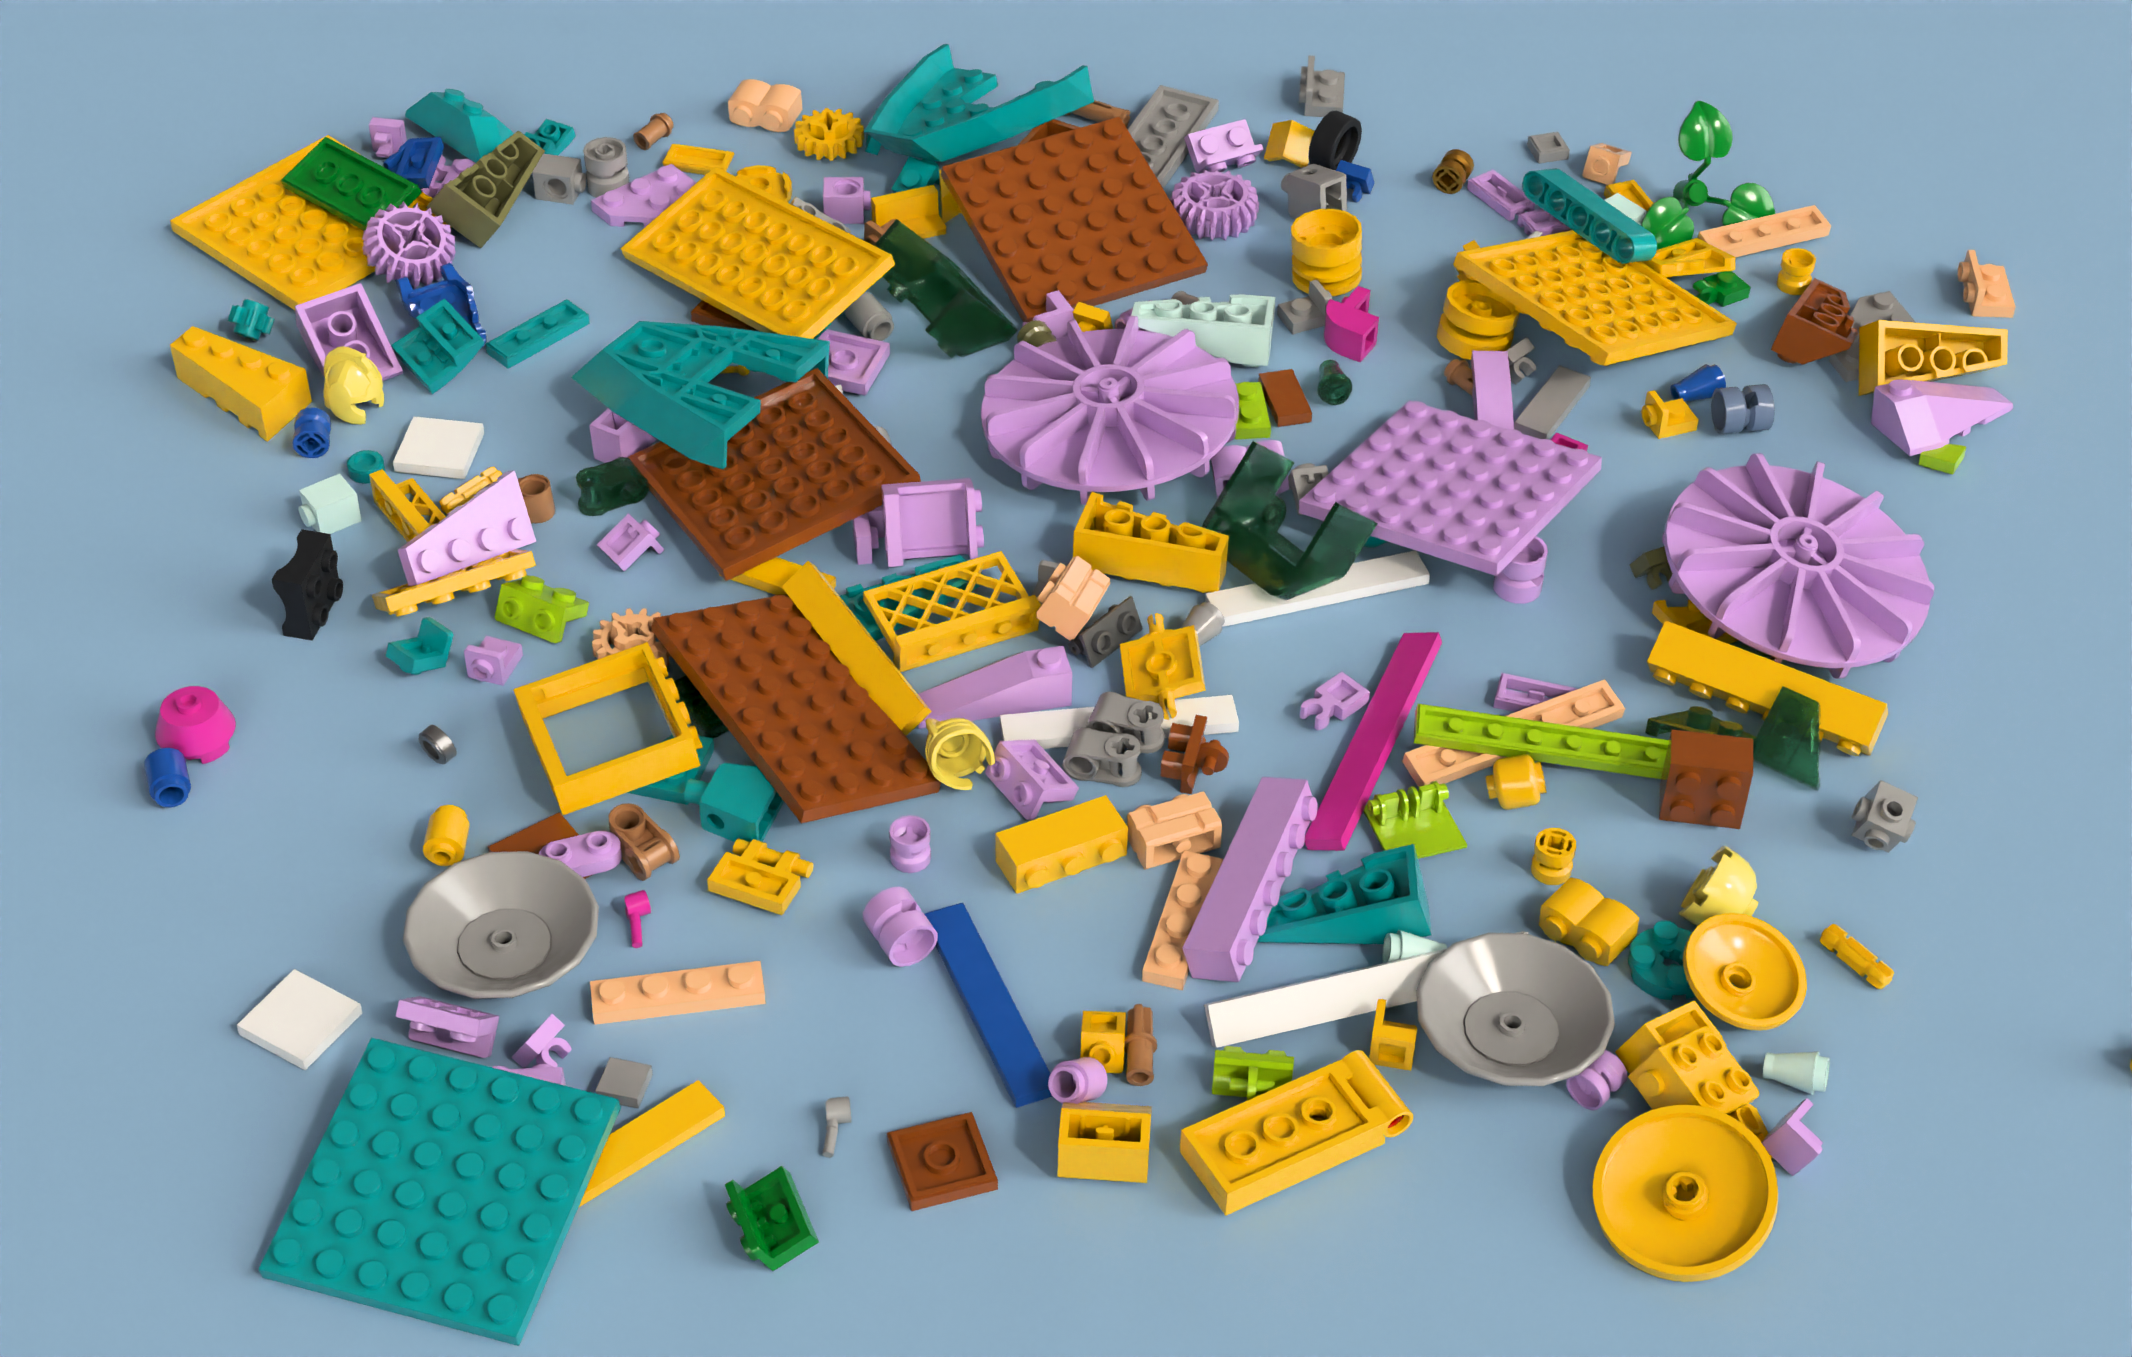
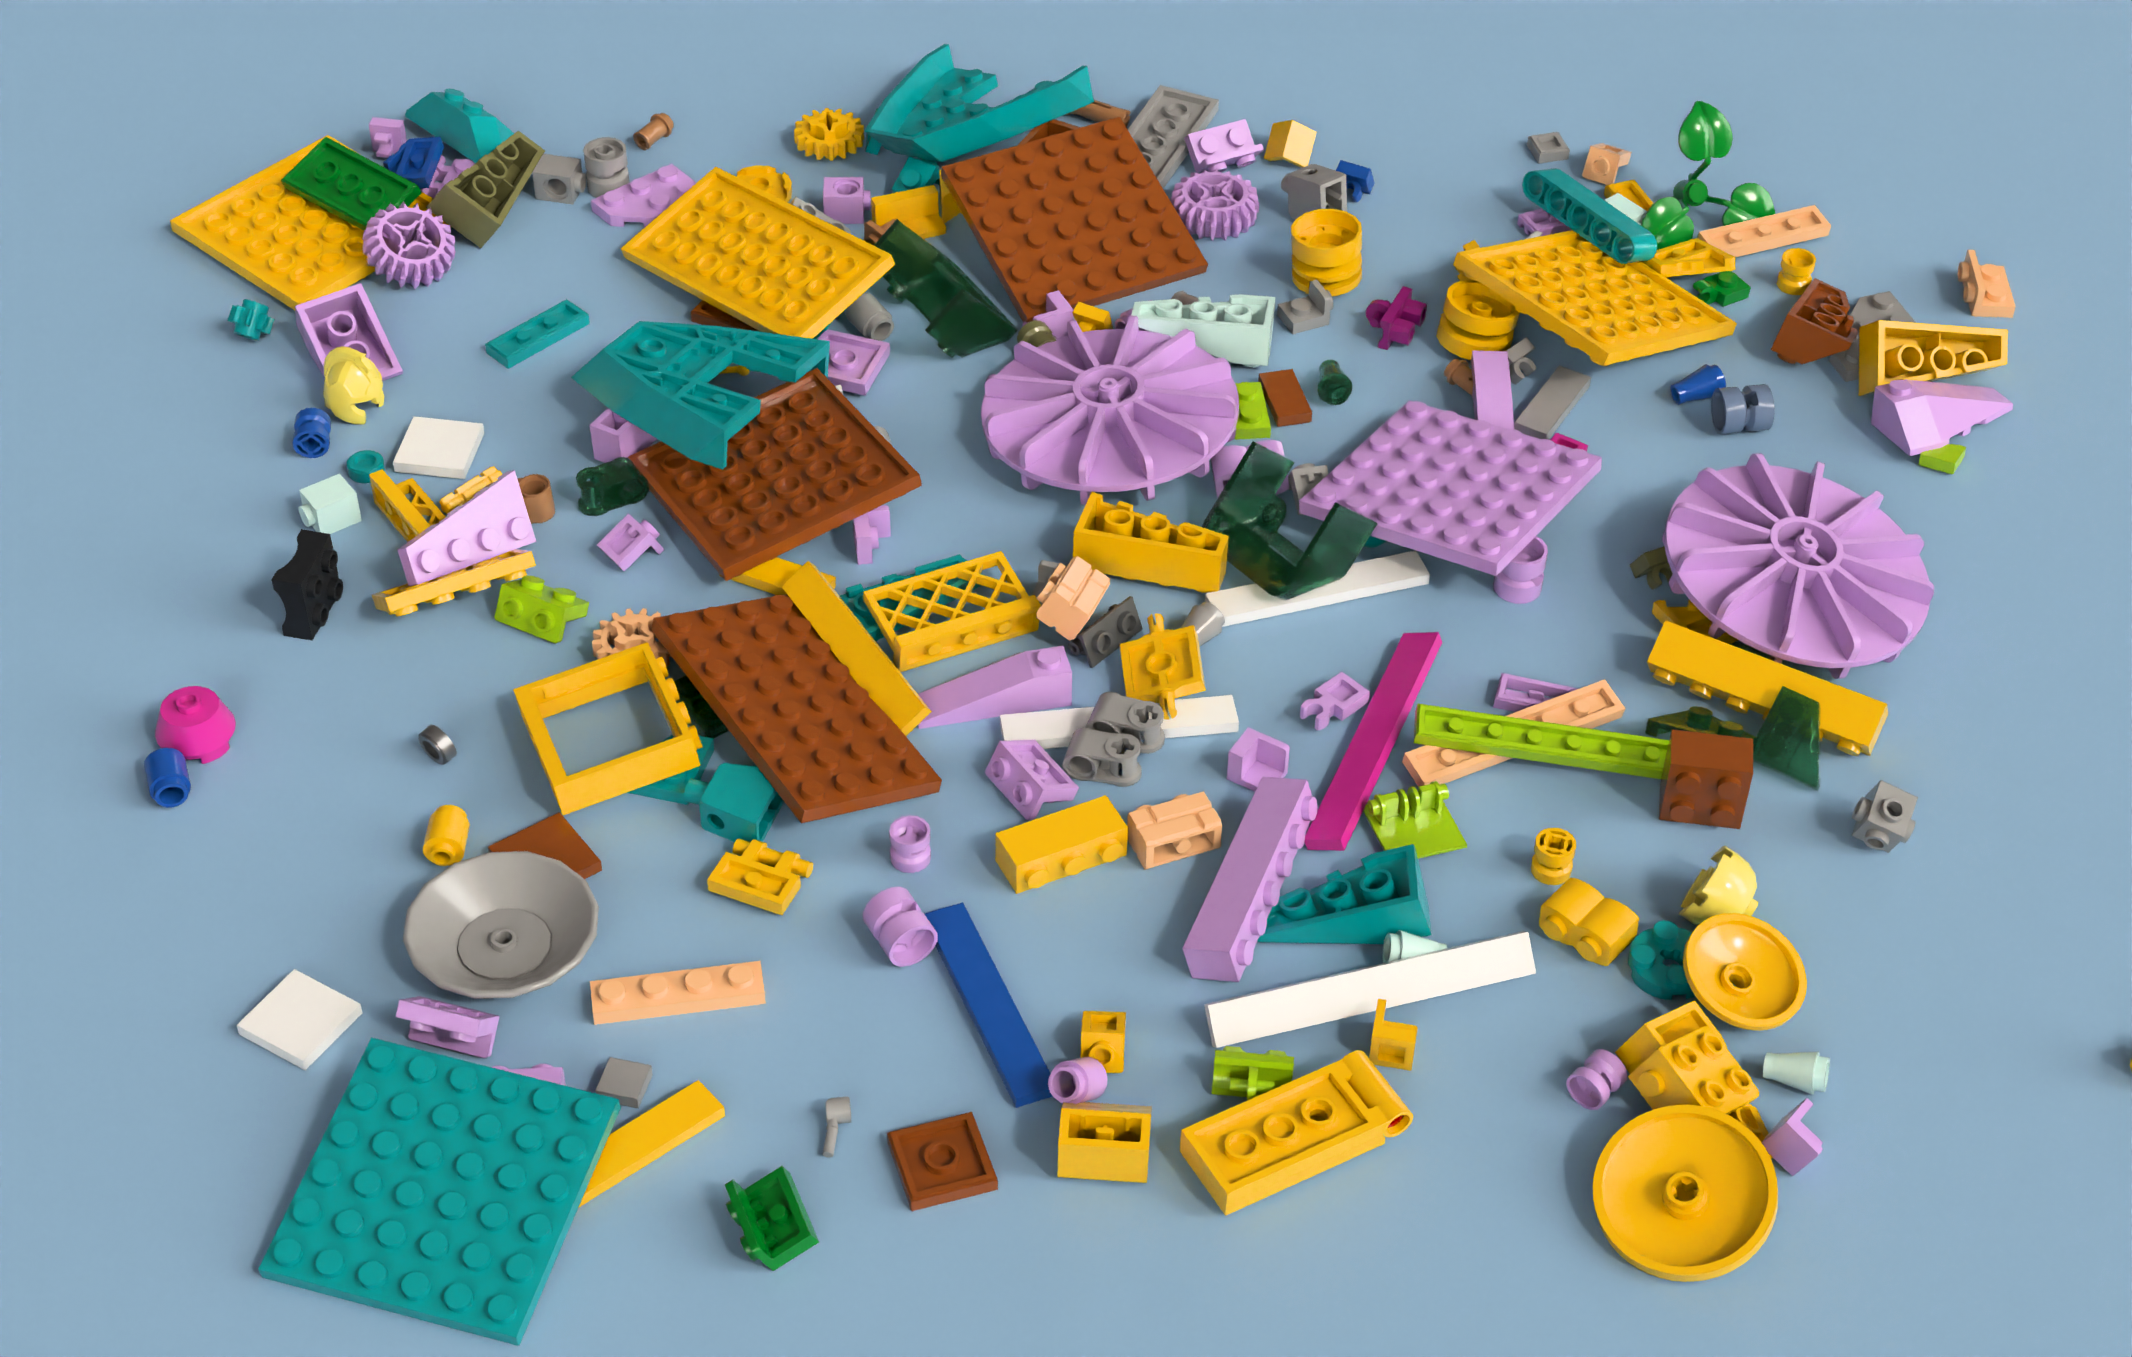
yellow wedge [170,326,312,442] -> none
teal bracket [385,617,453,675] -> none
teal slope [391,298,484,394] -> none
blue animal [395,263,487,349] -> none
lavender bracket [464,636,523,686] -> none
lavender tile [511,1014,572,1069] -> none
teal slope [524,119,576,156] -> none
lavender plate [539,831,622,877] -> none
medium nougat piece [609,803,680,881] -> none
dark pink hand [624,890,651,948] -> none
yellow tile [662,144,734,175] -> none
light nougat brick [728,79,803,132] -> none
lavender panel [881,478,984,567] -> none
light yellow helmet [925,718,995,790] -> none
medium nougat axle [1124,1004,1157,1086] -> none
light nougat plate [1142,850,1223,990] -> none
dark orange hips [1160,715,1229,794] -> none
light grey bracket [1299,55,1345,117] -> none
black tyre [1308,110,1362,170] -> none
dark pink brick [1324,286,1379,363] -> none
light grey dish [1416,933,1615,1086] -> none
pearl gold wheel [1432,149,1474,194] -> none
lavender tile [1467,170,1535,221] -> none
yellow head [1486,754,1547,810] -> none
yellow bracket [1641,390,1699,439] -> none
yellow axle [1820,924,1894,990] -> none
none -> lavender panel [1227,727,1290,791]
none -> magenta hips [1366,286,1427,350]

